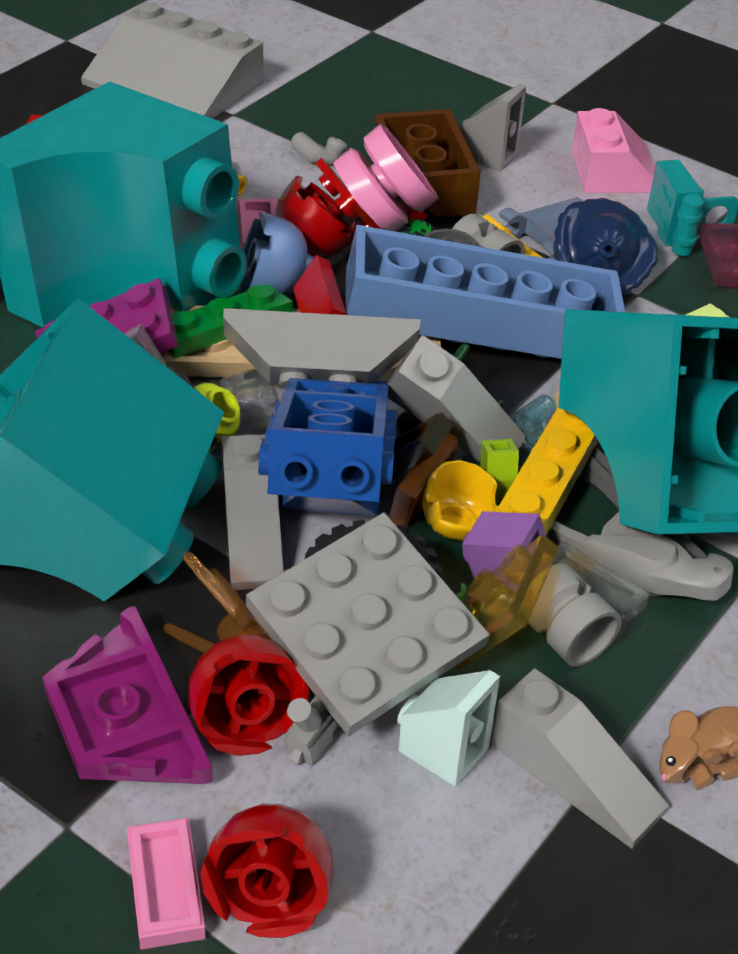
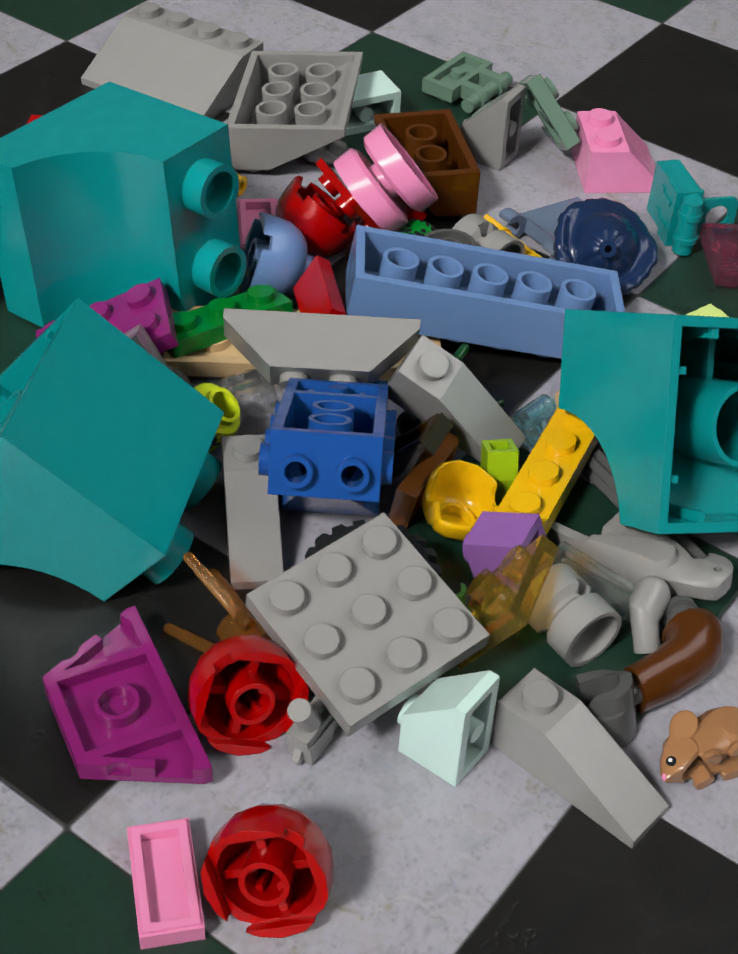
none -> light grey slope [227,51,363,172]
none -> light aqua slope [345,70,401,136]
none -> sand green plate [422,51,513,113]
none -> sand green plate [519,74,580,150]
none -> reddish brown piece [575,595,724,748]
none -> light grey arm [628,576,671,654]

